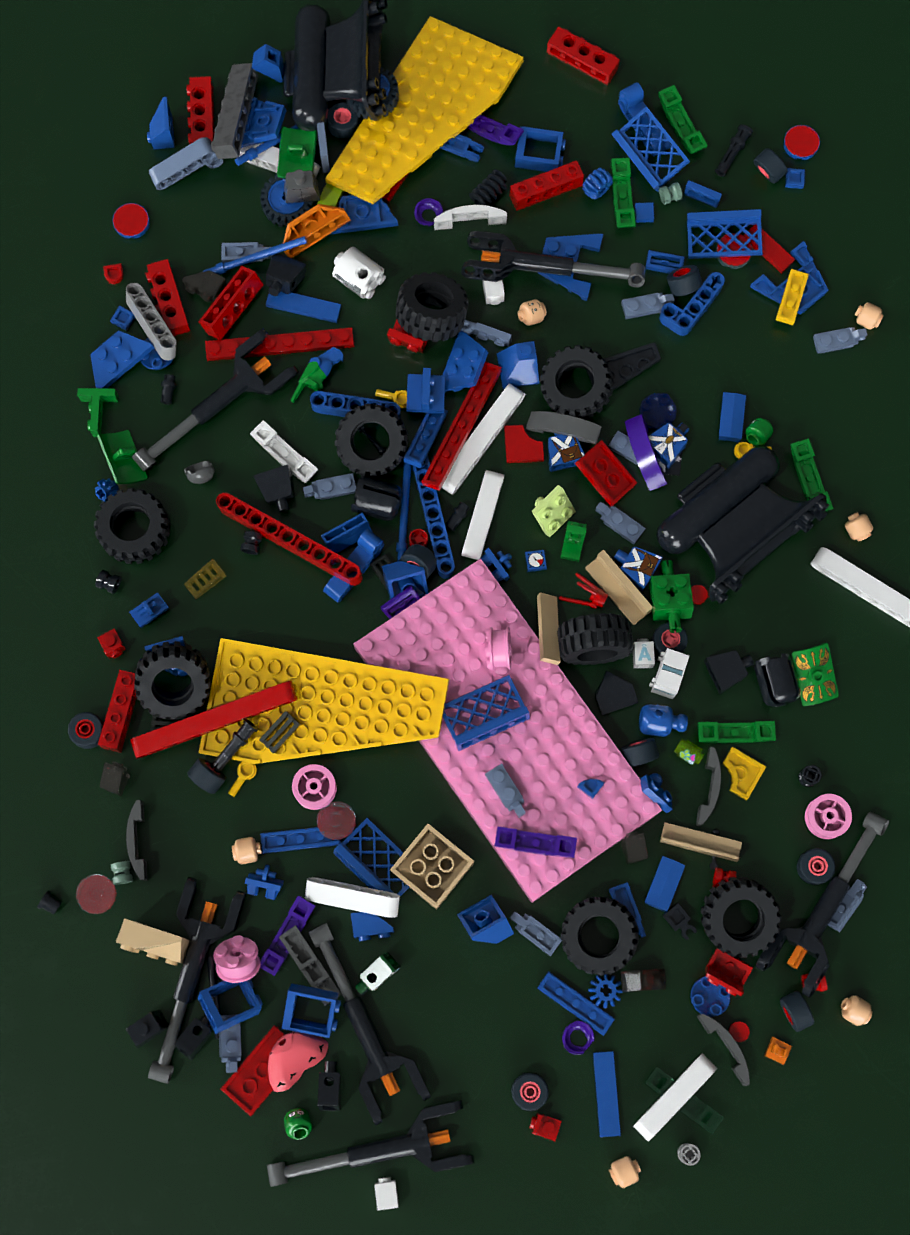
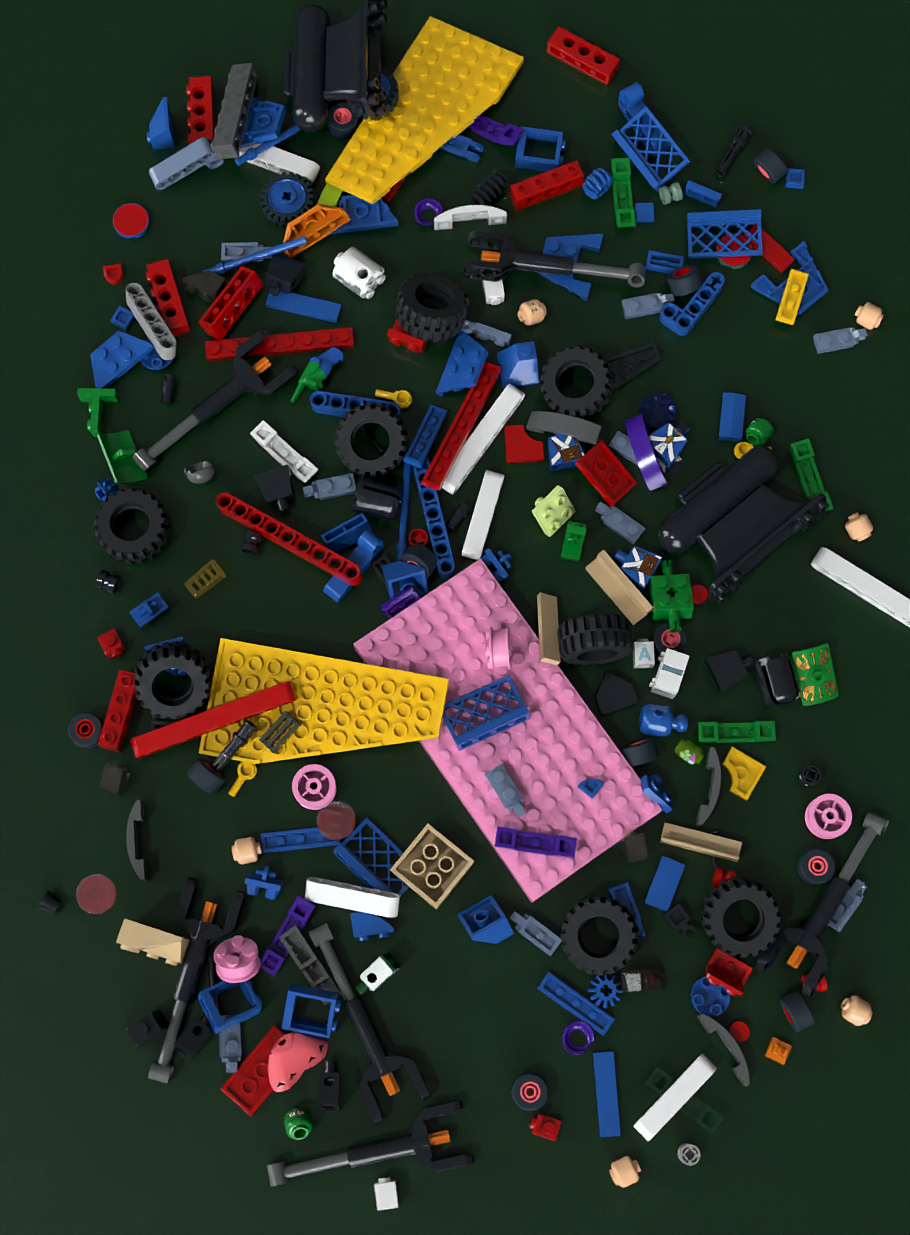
sand green wheel [111,861,133,885] -> none
blue slope [252,44,284,83] -> none
green shield [277,127,317,179] -> none
dark grey torso [284,170,320,203] -> none
sand blue tile [317,122,330,173] -> none
blue bracket [406,368,445,413] -> none
tile [525,550,547,572] -> none
red plant [559,573,608,609] -> none
green slope [658,85,708,155] -> none
red tile [783,125,820,160] -> none

